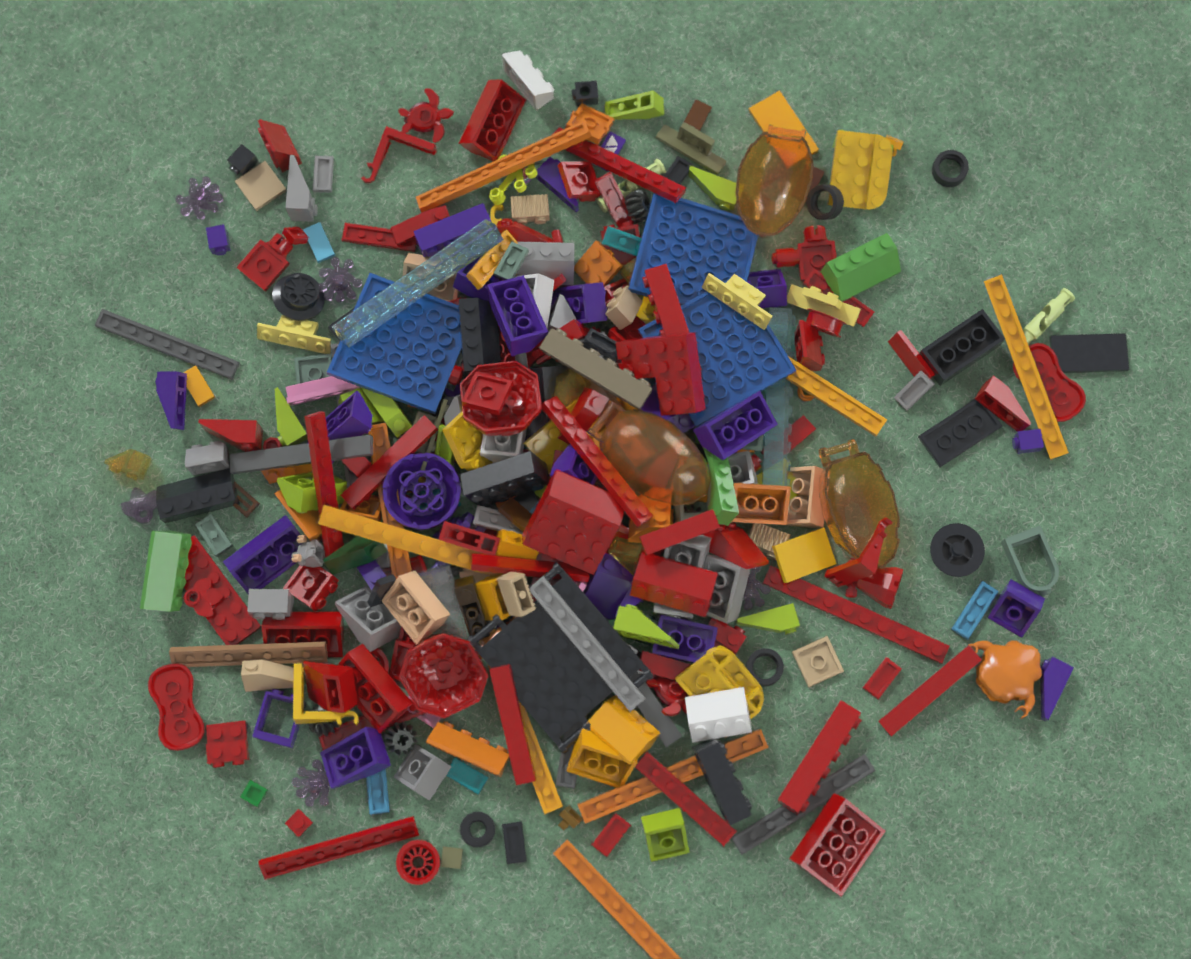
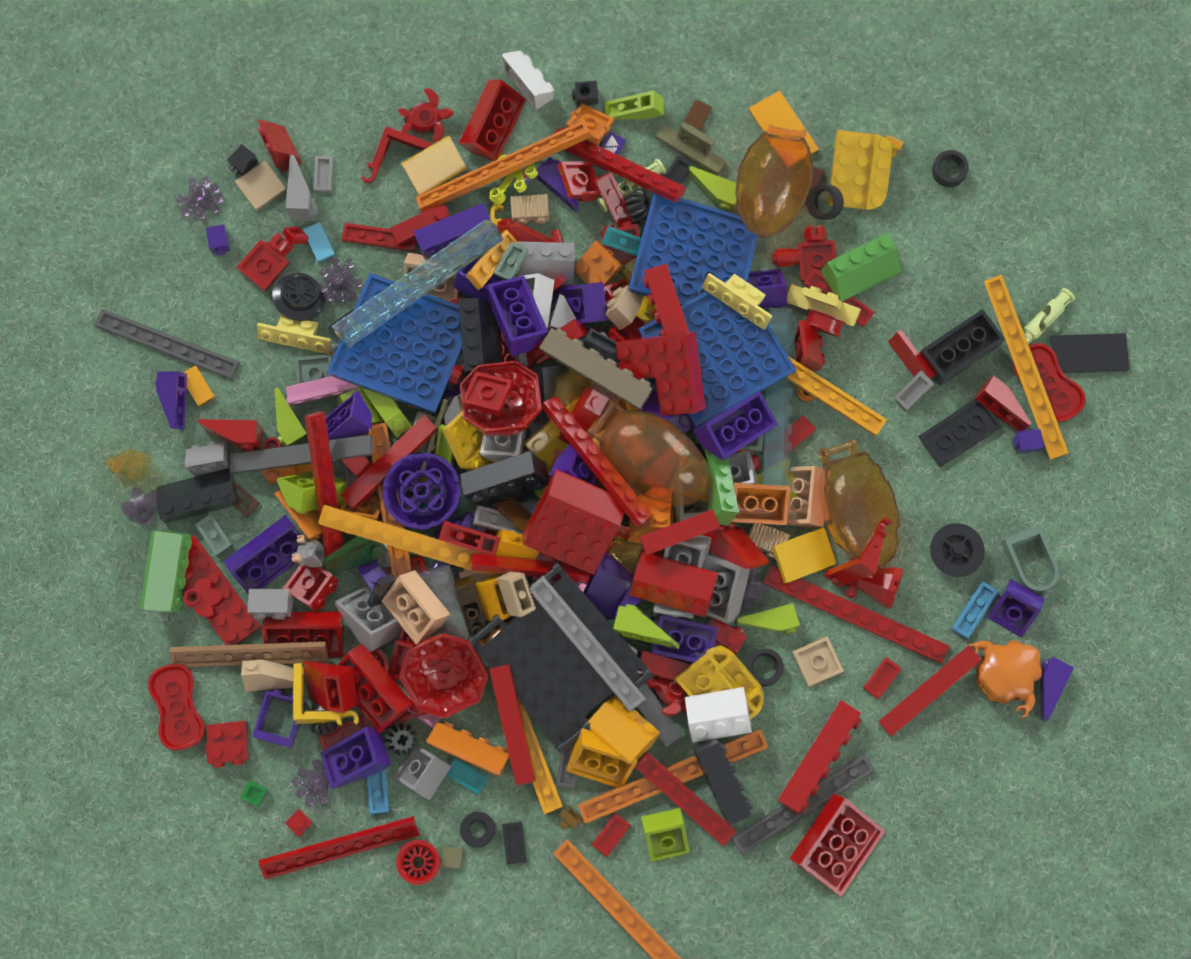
none -> yellow tile [401,136,467,195]

